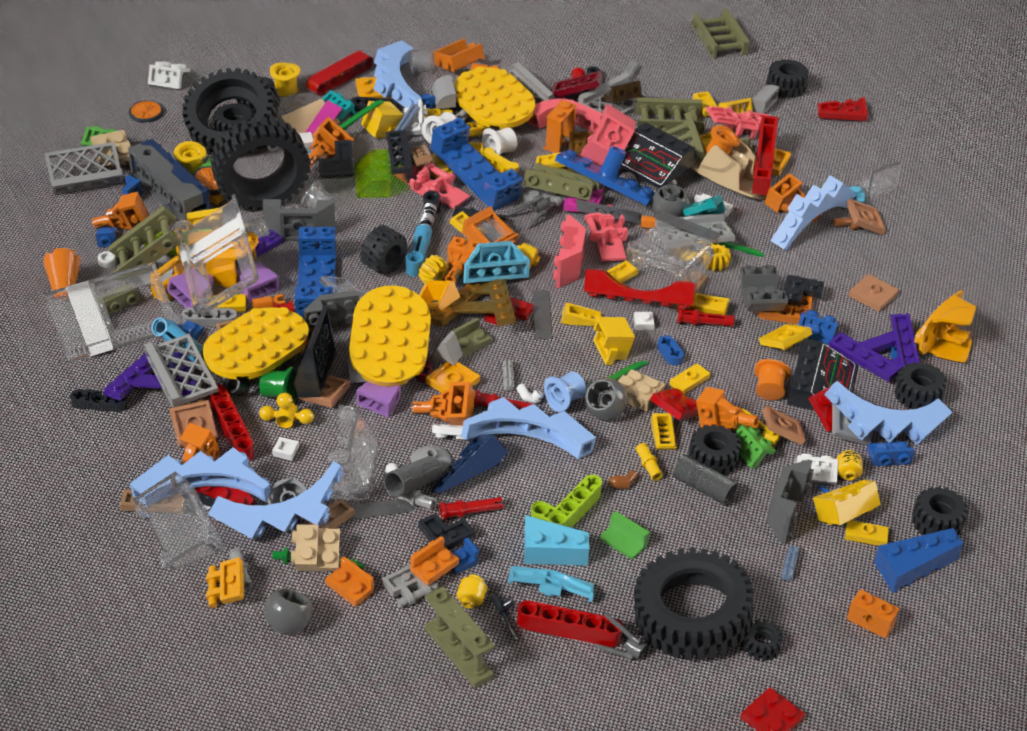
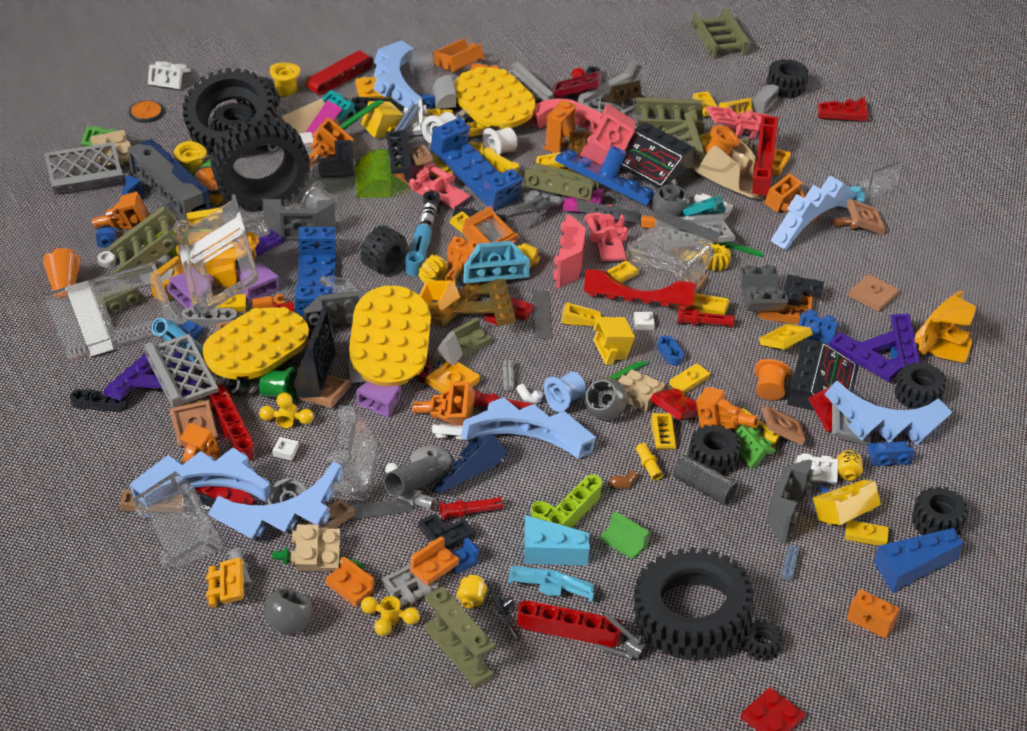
none -> yellow piece [361,596,420,636]

